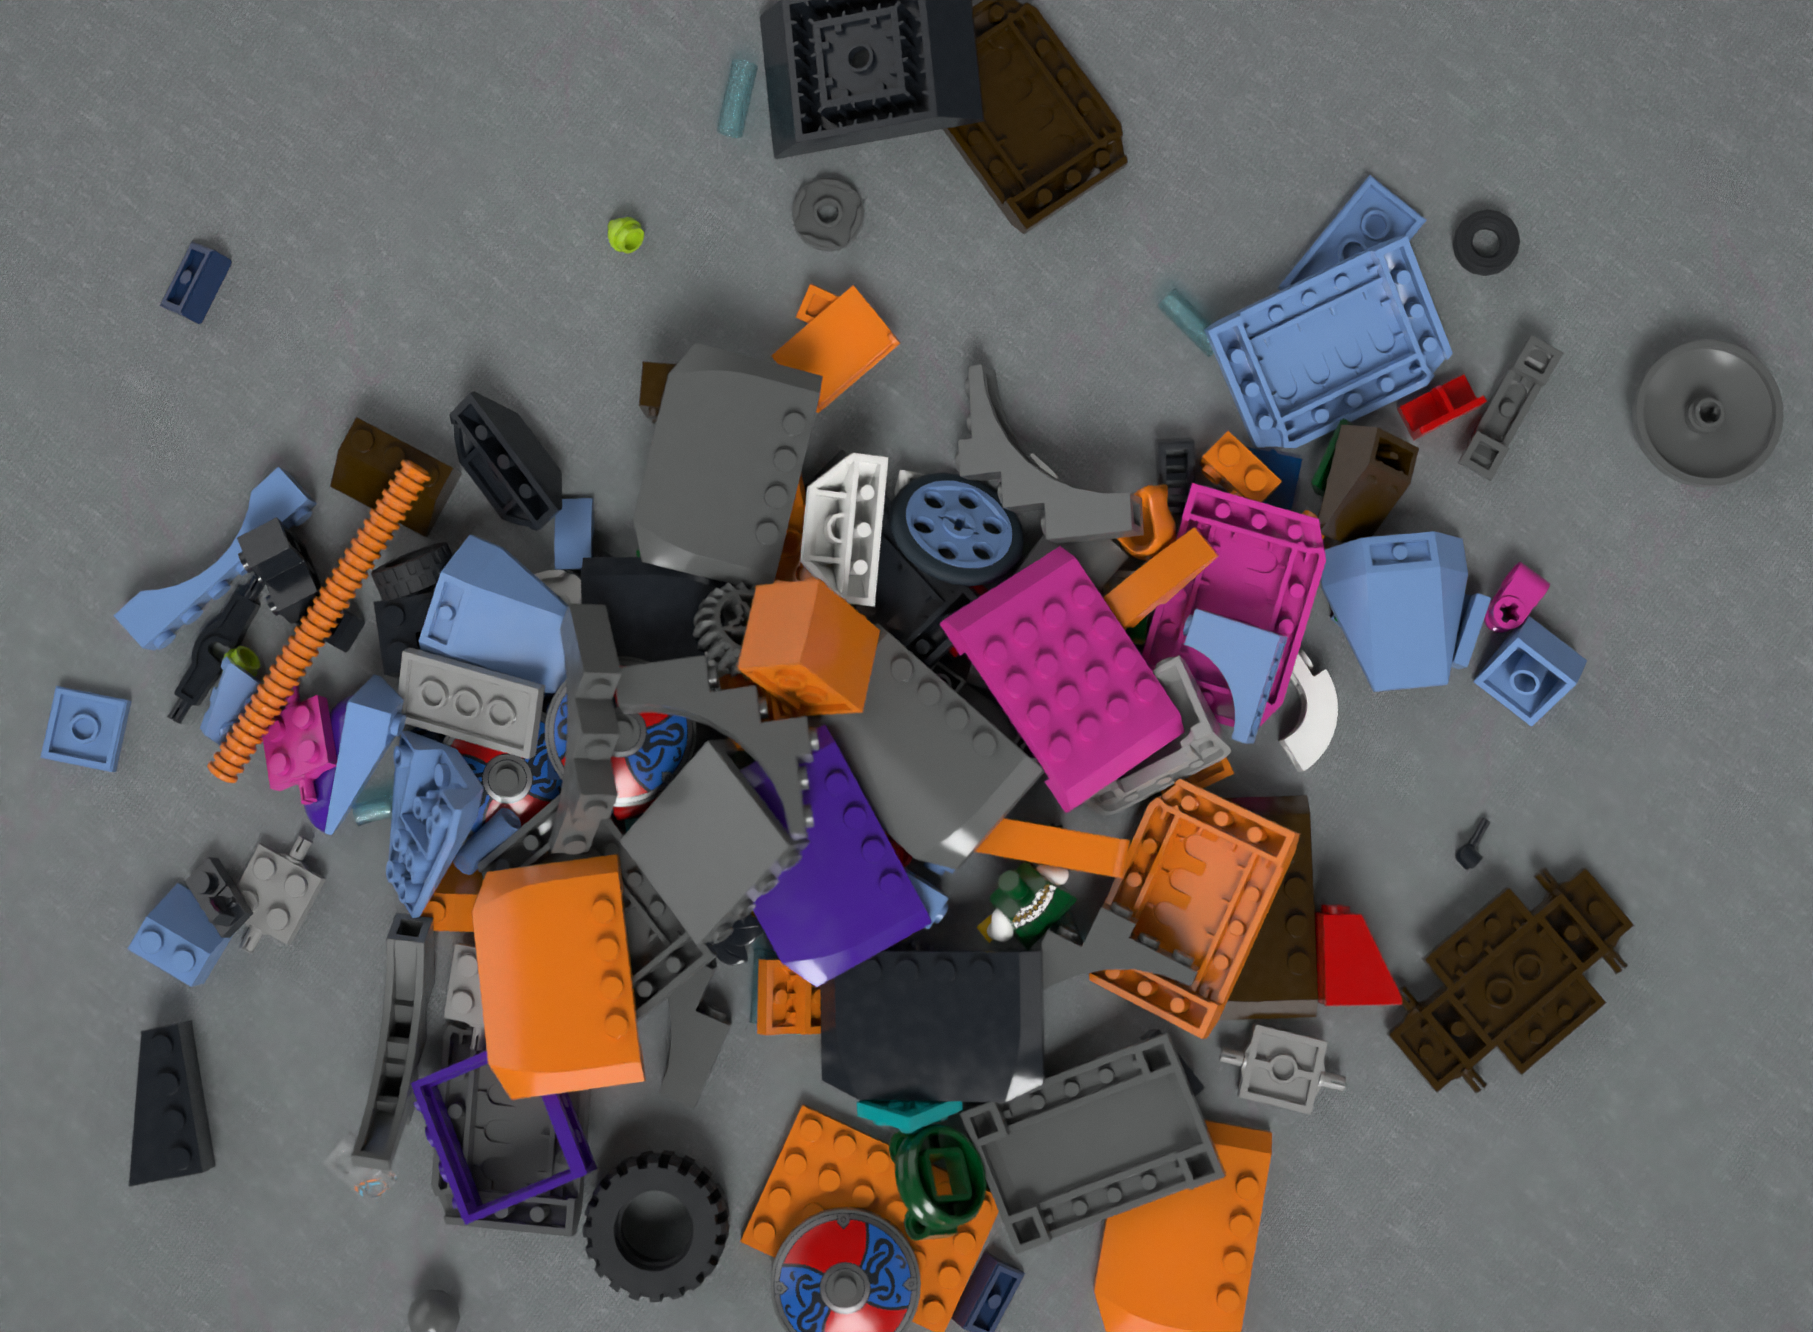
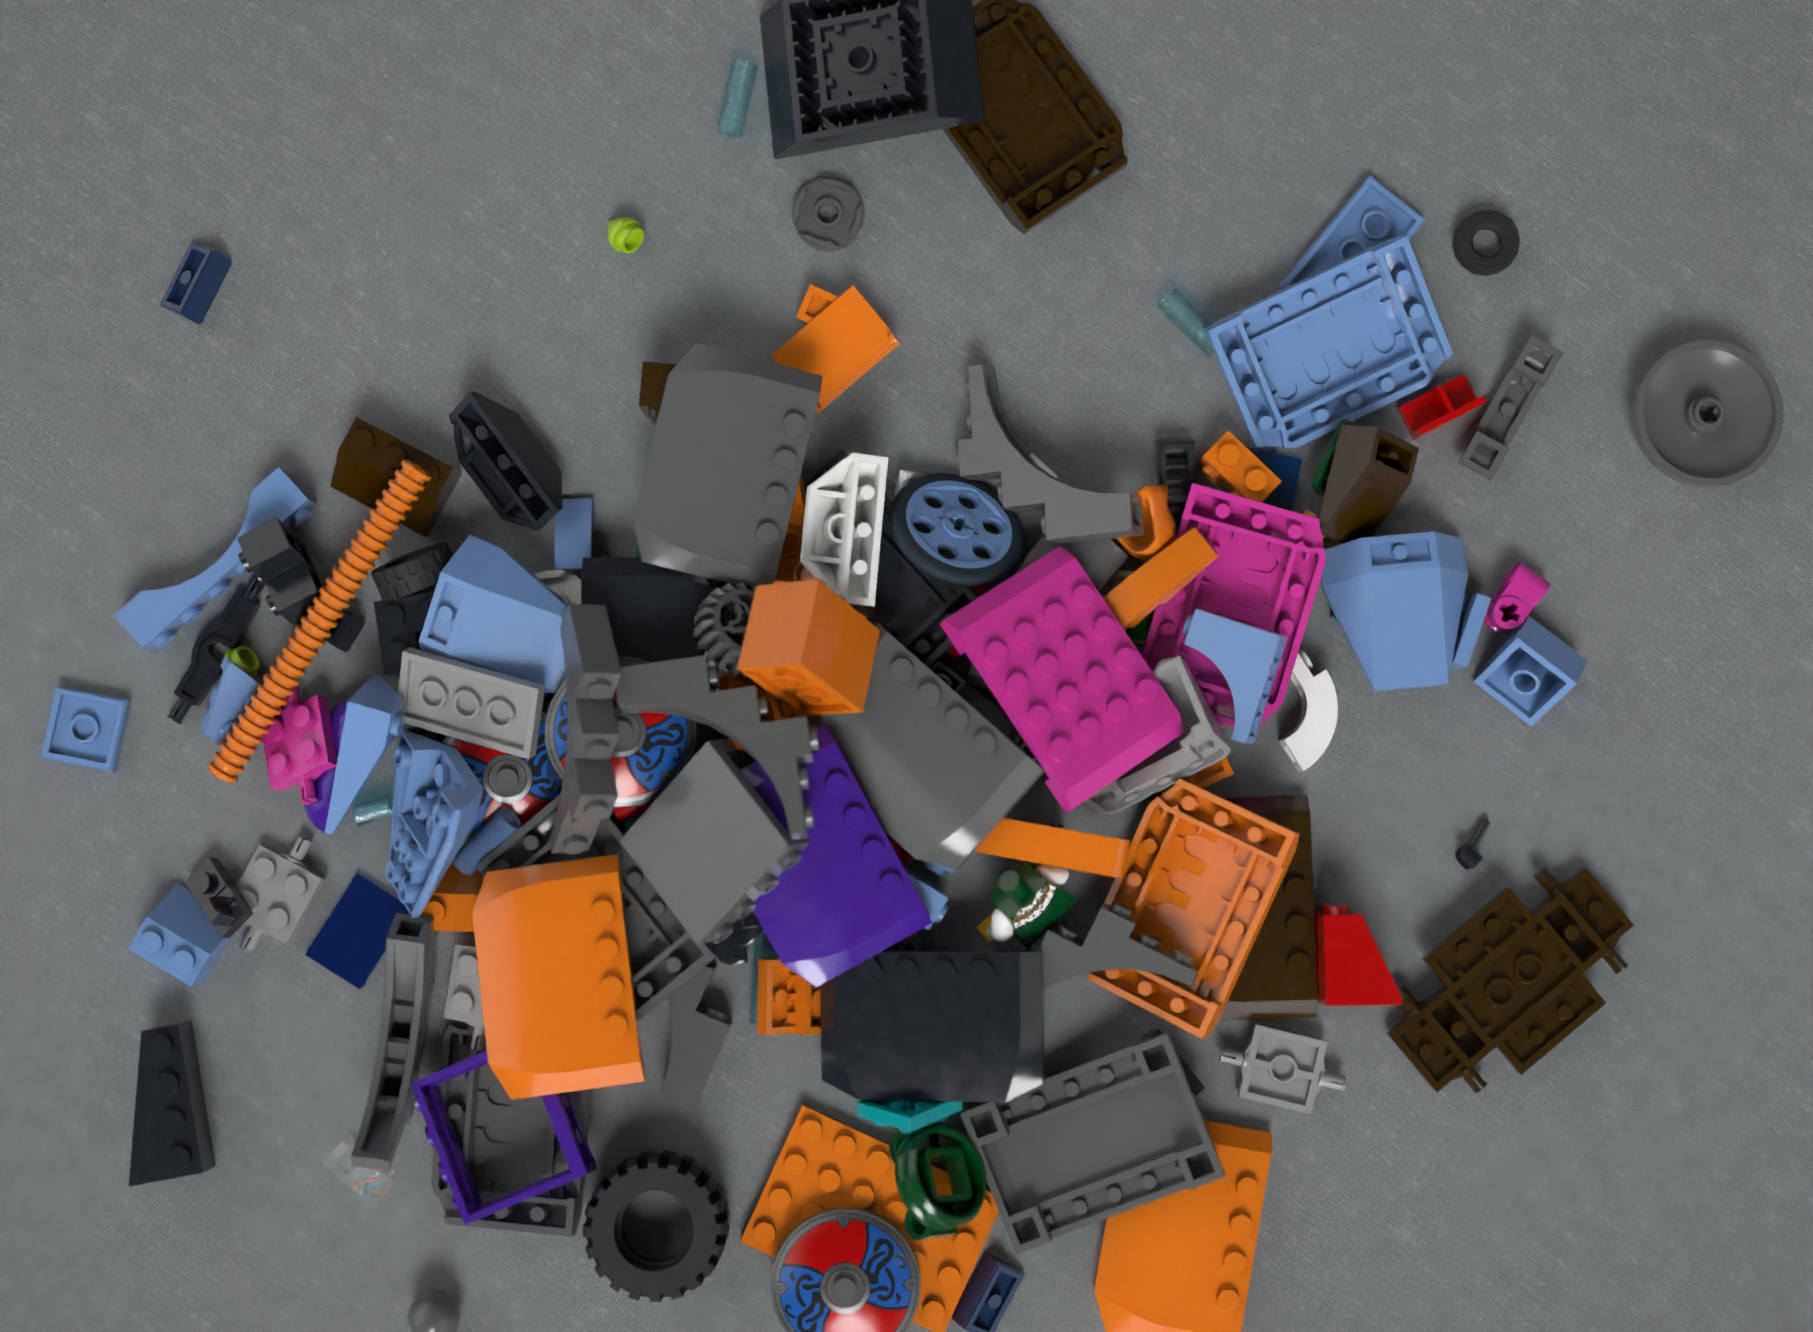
none -> clear blue piece [305,873,410,990]

